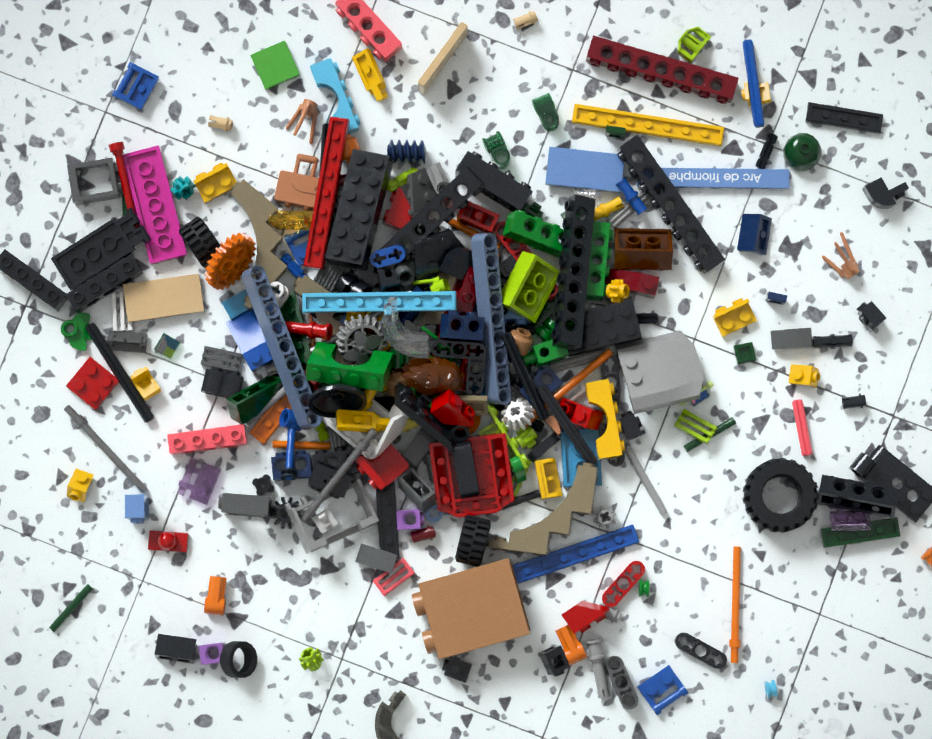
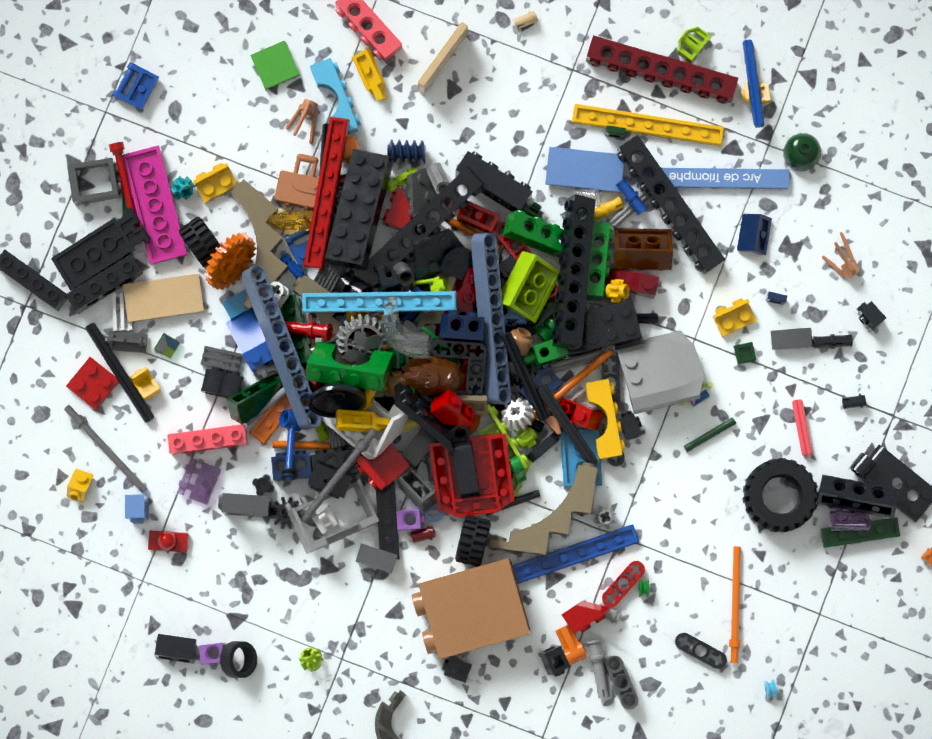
dark green bar [49,584,93,632] -> none
green plate [61,313,92,351] -> none
orange piece [204,576,227,616] -> none
tan pin [208,115,233,132] -> none
blue beam [370,245,407,268] -> none
coral tile [373,558,415,596] -> none
clear green piece [482,131,510,169] -> none
clear green piece [531,93,559,132] -> none
yellow hinge [534,458,562,500] -> none
light grey bar [625,445,668,515] -> none
blue plate [637,665,689,716] -> none
lime tile [674,409,717,445] -> none
black axle [755,133,778,169] -> none
yellow bracket [788,364,820,388] -> none
black tile [805,102,883,134] -> none
black brick [862,177,909,209] -> none

